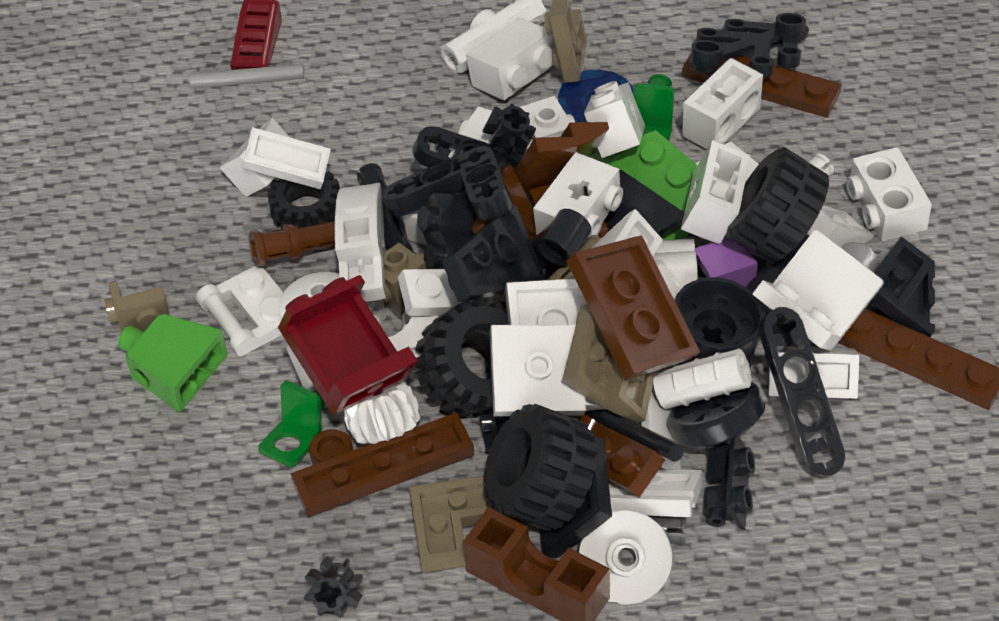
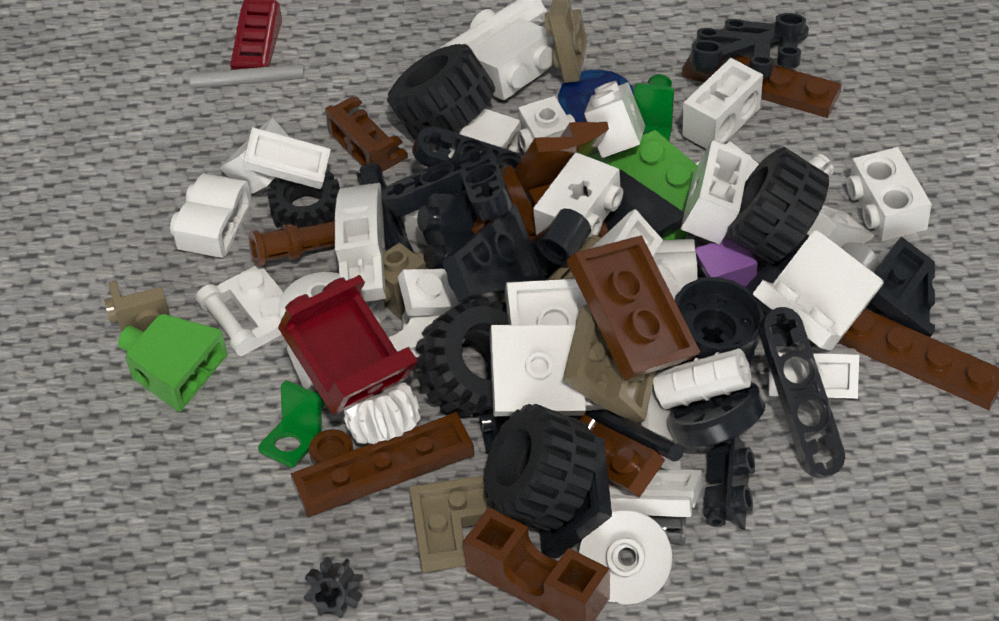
black gear [482,104,536,156] -> none
none -> white brick [170,173,252,258]
none -> reddish brown hinge [325,97,408,172]
none -> black tyre [387,44,495,140]

